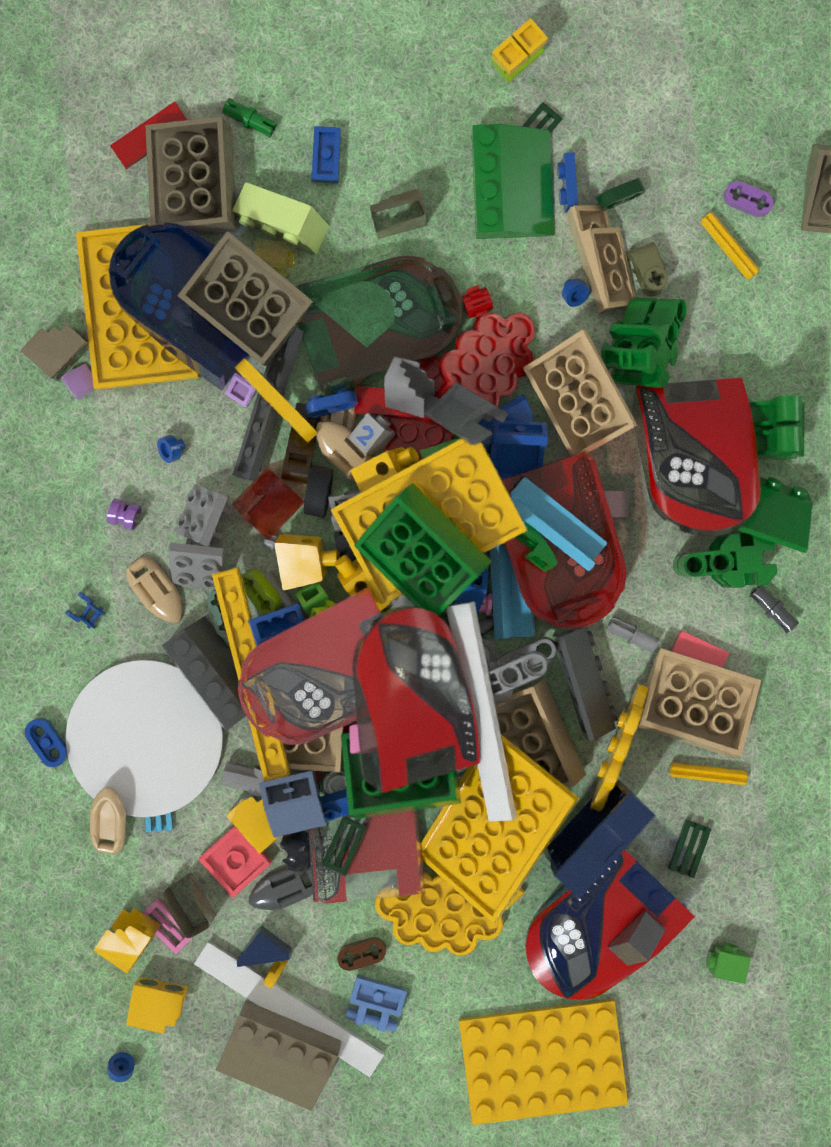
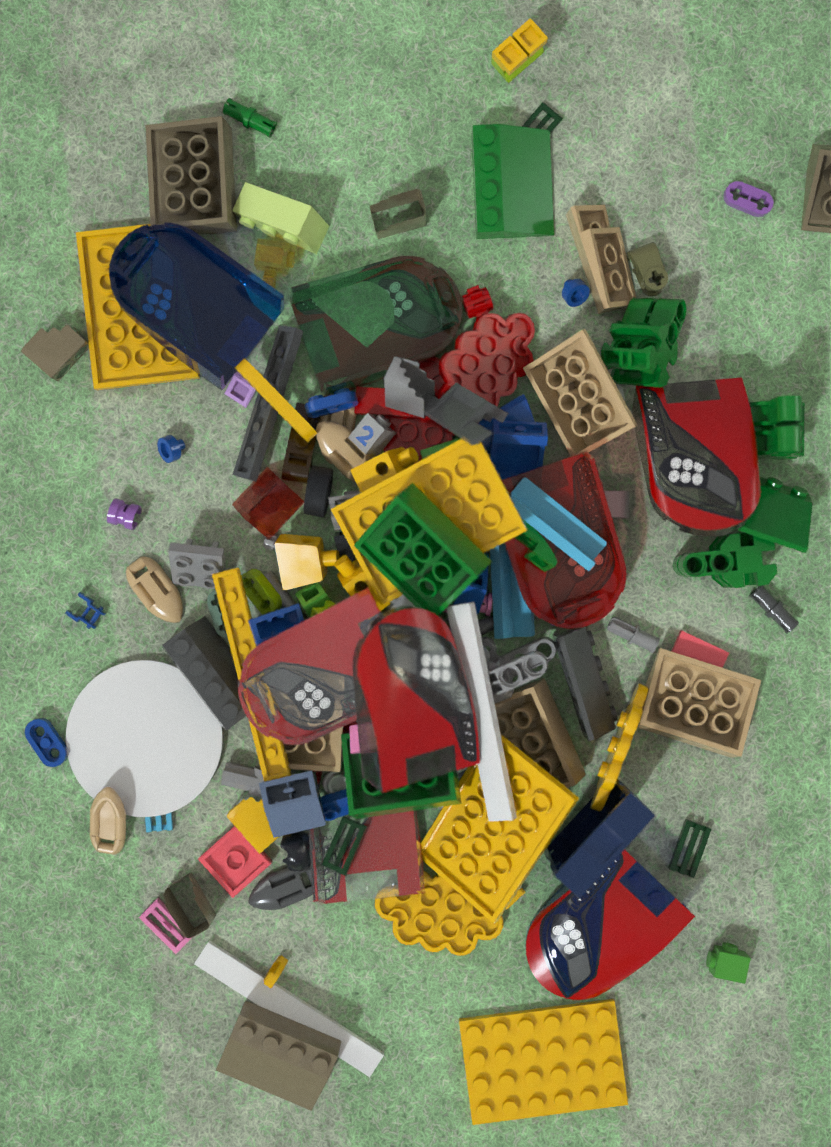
lavender slope [61,364,95,400] -> none
yellow piece [93,908,161,974] -> none
blue tile [107,1052,135,1082] -> none
red tile [110,101,187,169] -> none
yellow piece [126,977,188,1034] -> none
light grey plate [175,484,233,546] -> none
dark tan slope [178,231,313,366] -> none
dark blue slope [236,926,292,967] -> none
blue plate [311,126,341,183] -> none
reddish brown beam [337,937,386,971] -> none
medium blue plate [345,974,407,1032] -> none
blue plate [557,152,578,213] -> none
dark green beam [596,178,646,211] -> none
dark grey slope [608,910,665,966] -> none
yellow axle [669,762,748,785] -> none
yellow axle [701,212,759,280] -> none

